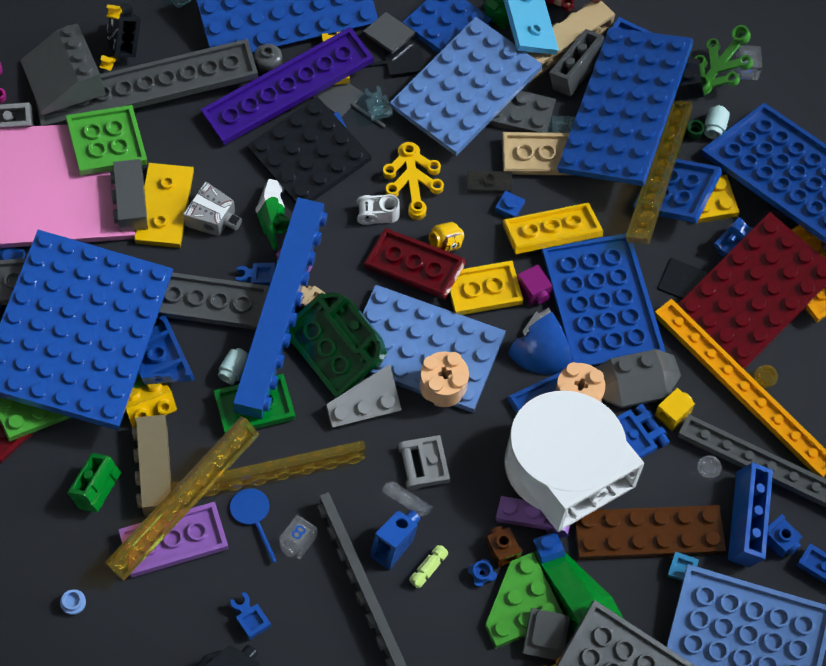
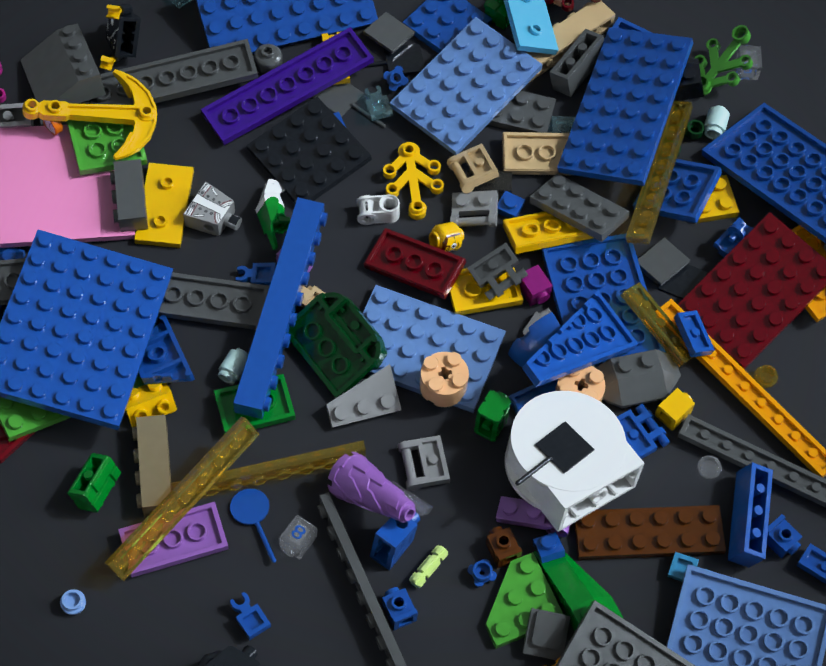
none -> yellow piece [22,69,157,160]
none -> orange tile [43,120,63,135]
none -> medium lavender cone [328,452,416,523]
none -> blue brick [382,587,418,630]
none -> blue plate [383,66,409,91]
none -> tan plate [447,143,499,194]
none -> light grey plate [450,190,498,227]
none -> dark grey plate [468,243,528,301]
none -> green brick [474,390,511,442]
none -> black piece [515,421,595,486]
none -> blue wing [522,290,638,387]
none -> dark grey plate [530,173,629,242]
none -> clear yellow plate [621,282,695,367]
none -> dark grey piece [638,237,690,286]
none -> blue plate [674,310,715,358]

